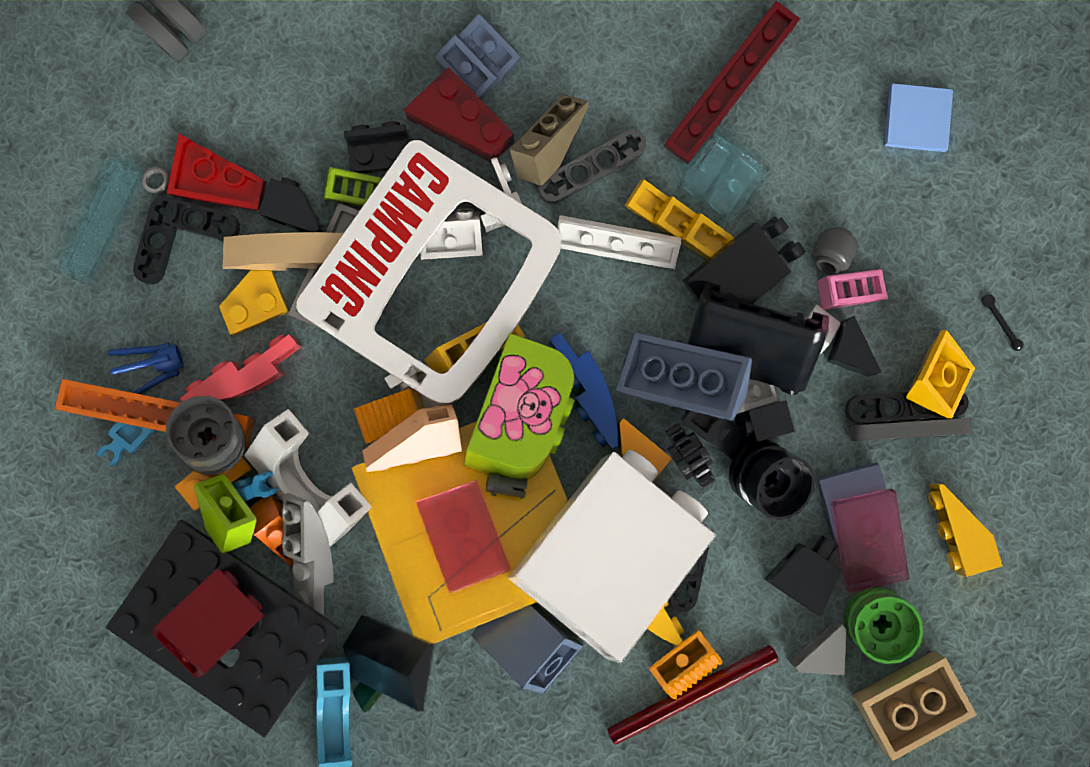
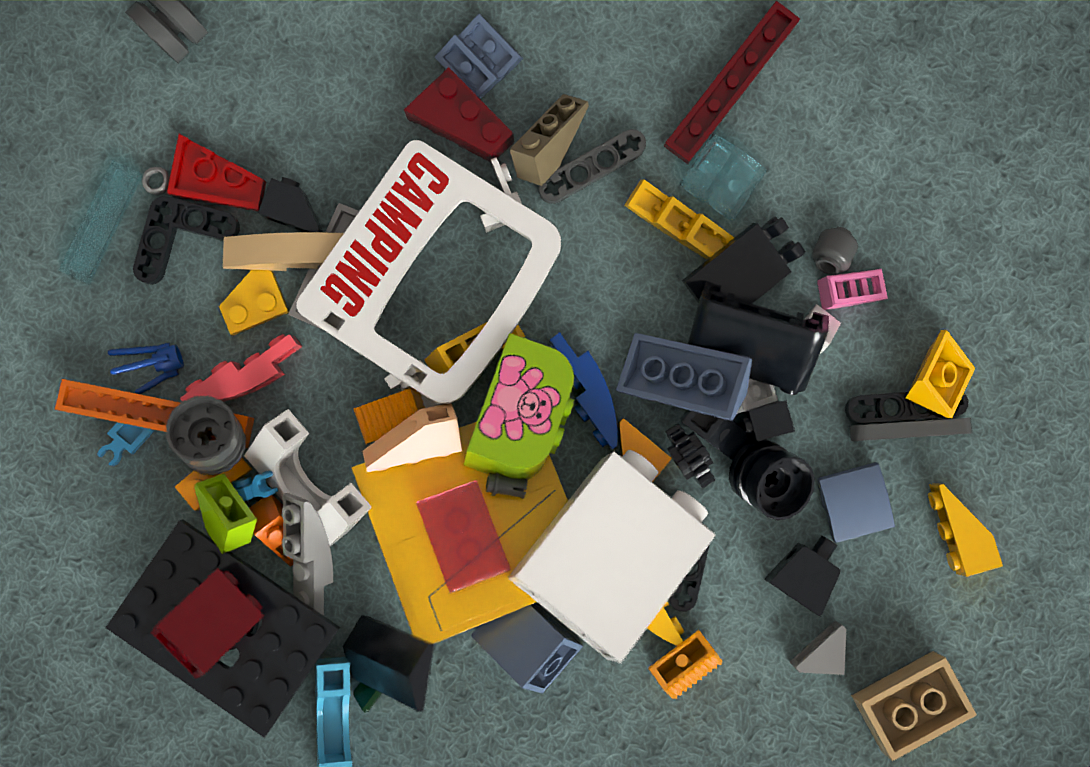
lime slope [323,167,383,207] -> none
black bracket [344,121,410,174] -> none
white bracket [420,208,483,260] -> none
white tile [557,215,681,269] -> none
dark red axle [607,645,779,745] -> none
black slope [827,316,881,377] -> none
clear pink tile [831,488,910,593] -> none
bright green wheel [843,586,923,664] -> none
light blue tile [884,83,953,152] -> none
black hinge [982,295,1024,351] -> none

